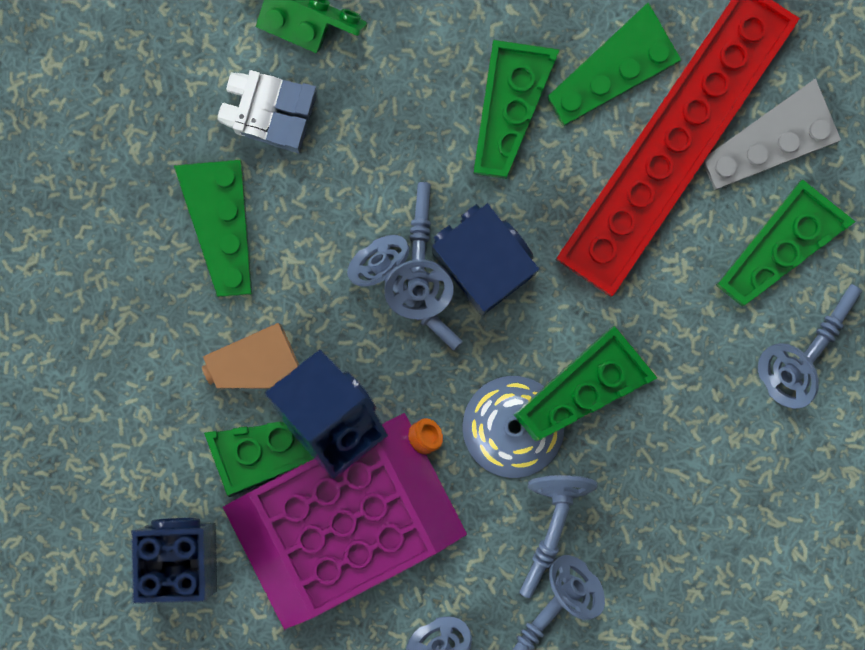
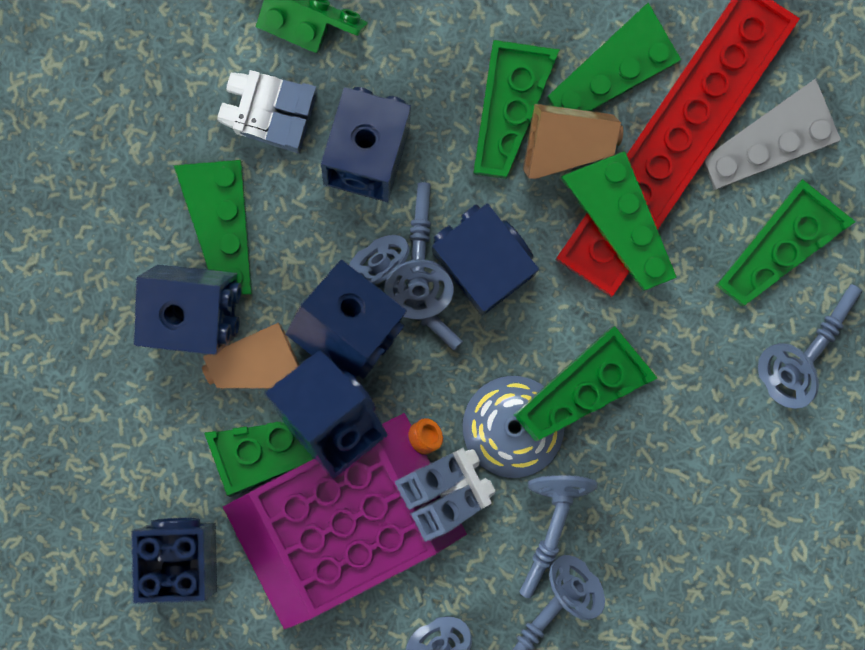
none -> dark blue brick [134,264,242,355]
none -> dark blue brick [285,259,407,379]
none -> dark blue brick [321,87,411,203]
none -> sand blue hips [394,448,496,542]
none -> medium nougat slope [523,104,623,179]
none -> green wing [561,151,677,291]

